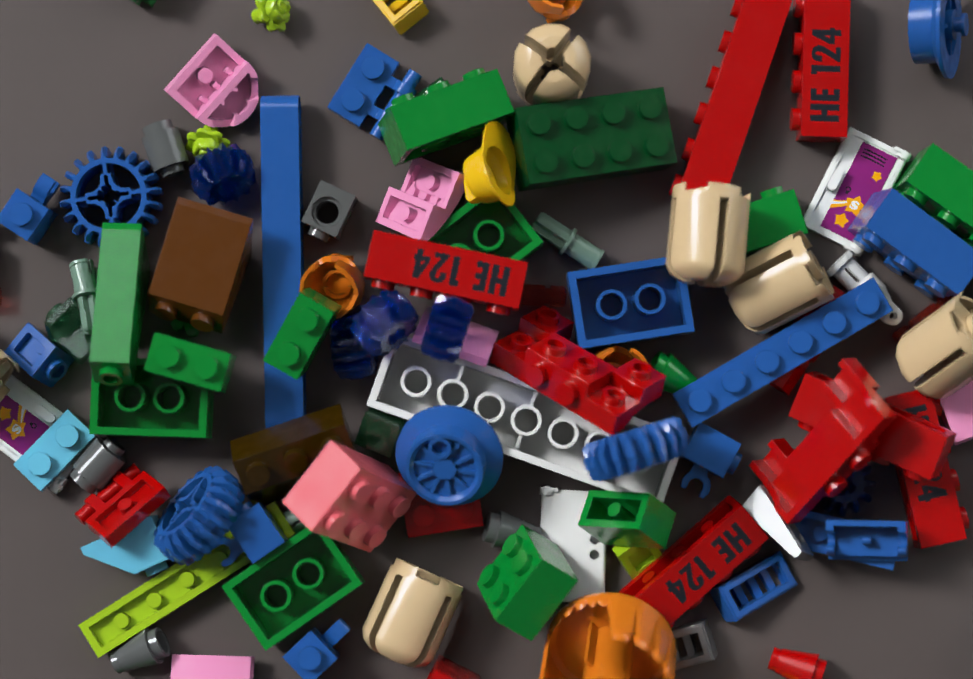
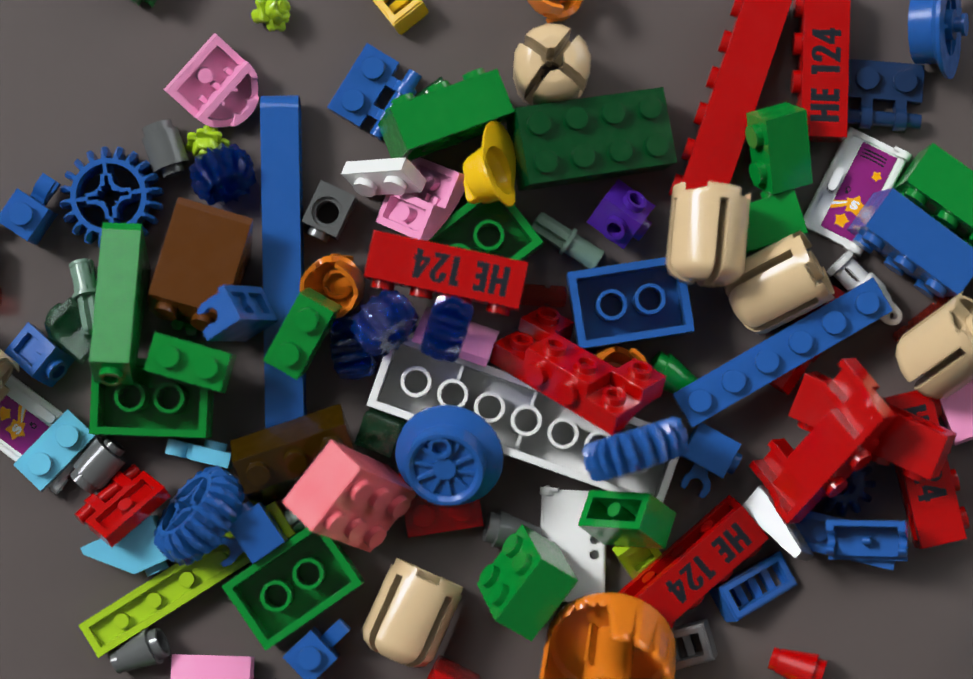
none -> medium azure plate [165,438,233,469]
none -> blue hinge [197,284,278,342]
none -> white plate [341,157,426,197]
none -> dark purple brick [587,179,655,249]
none -> green brick [745,102,813,195]
none -> dark blue plate [848,59,925,132]

